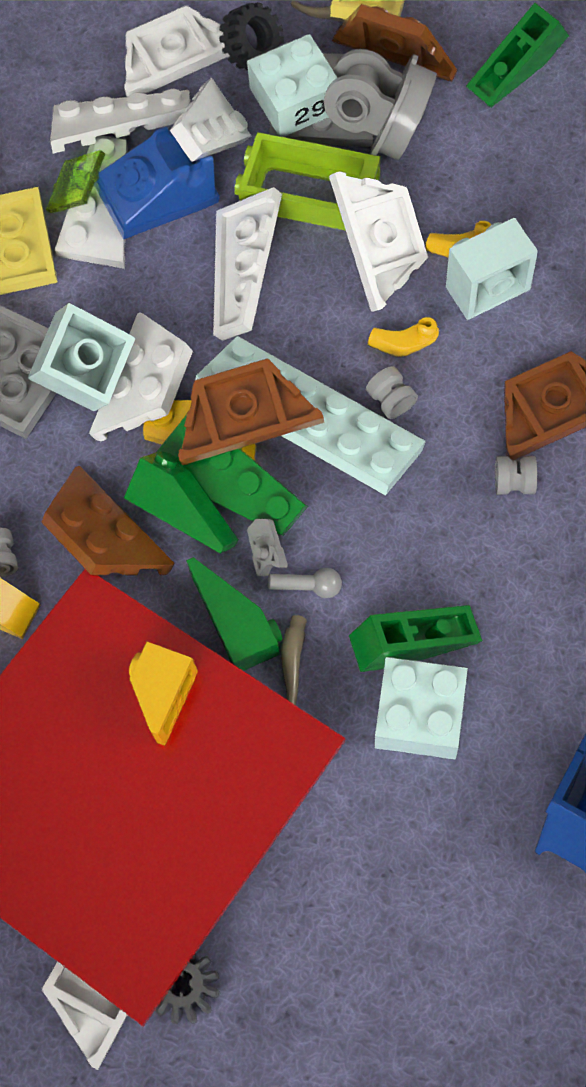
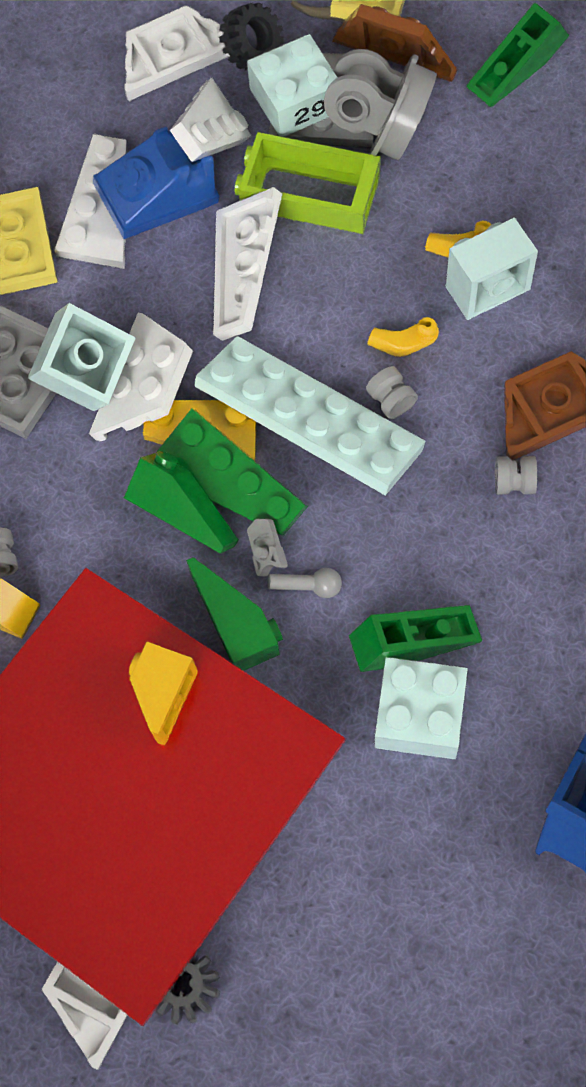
dark orange wing [41,465,175,575] -> none
clear neon green piece [46,150,105,213] -> none
white wing [50,89,191,153] -> none
dark orange wing [178,358,325,465] -> none
dark tan animal [281,615,307,705] -> none
white wing [329,172,428,312] -> none

